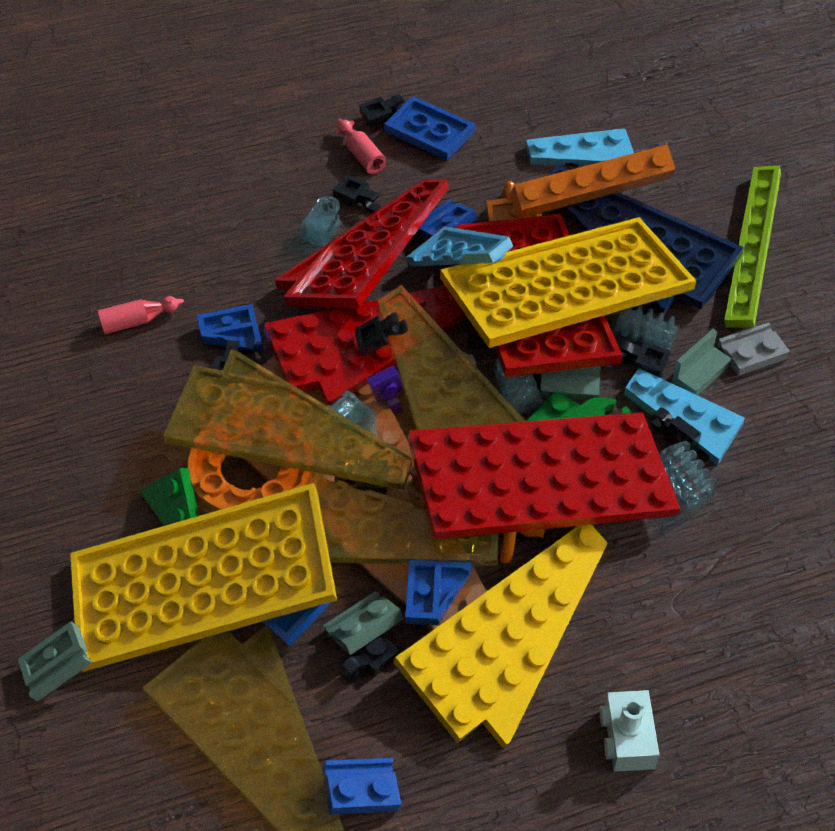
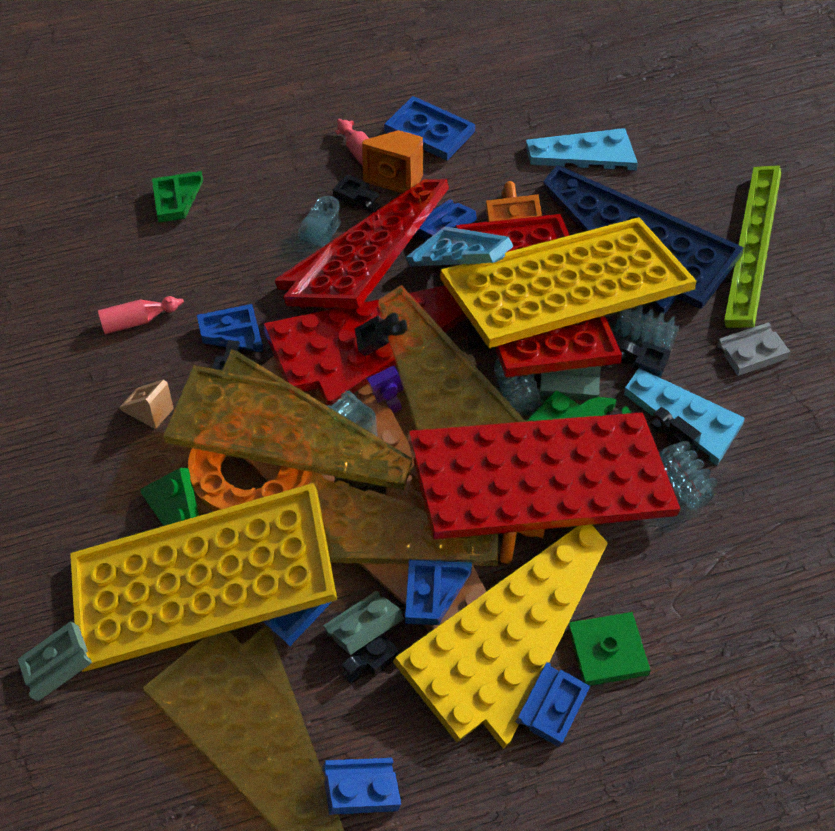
black plate [359,94,405,128] -> none
orange brick [510,144,676,218] -> none
light aqua brick [600,690,660,772] -> none
sand green panel [672,329,732,395] -> none
none -> light nougat slope [119,379,174,429]
none -> green wing [152,171,203,223]
none -> orange slope [362,130,423,193]
none -> blue plate [515,662,590,747]
none -> green plate [568,612,651,686]

